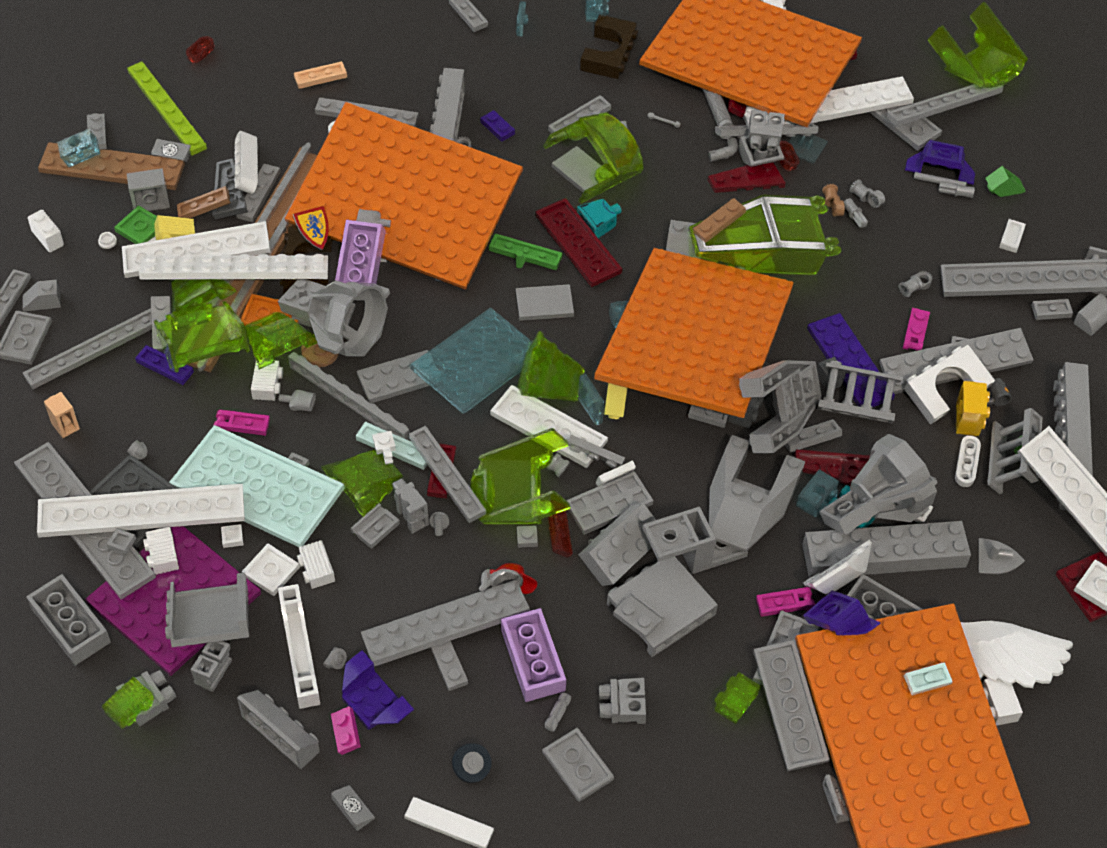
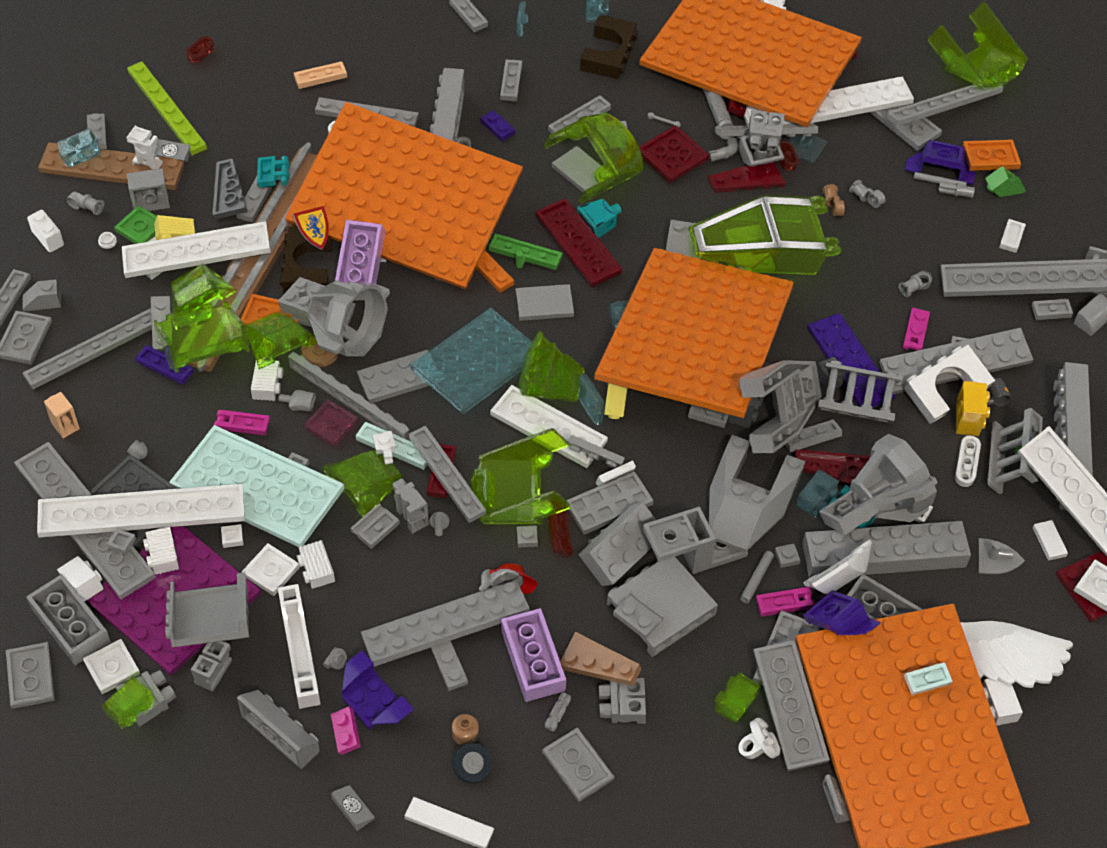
white plate [139,254,328,279] -> none
medium nougat plate [177,186,230,218] -> none
white beam [235,131,258,194] -> none
light grey piece [356,209,391,227] -> none
light grey wheel [546,453,570,477] -> none
medium nougat plate [693,198,746,243] -> none
light grey axle [844,198,868,228] -> none
none -> light grey tile [6,642,55,709]
none -> white brick [57,556,104,602]
none -> light grey connector [66,191,105,215]
none -> white plate [83,639,140,694]
none -> white piece [126,125,163,170]
none -> teal plate [257,156,290,188]
none -> clear pink plate [304,399,358,447]
none -> medium nougat head [451,714,479,746]
none -> orange plate [476,250,514,293]
none -> light grey plate [500,60,522,101]
none -> medium nougat wing [560,632,642,686]
none -> dark red plate [636,125,709,183]
none -> white tile [738,718,781,759]
none -> light grey piece [740,551,774,603]
none -> light grey plate [774,544,800,568]
none -> orange plate [962,140,1021,171]
none -> white tile [1032,520,1068,561]

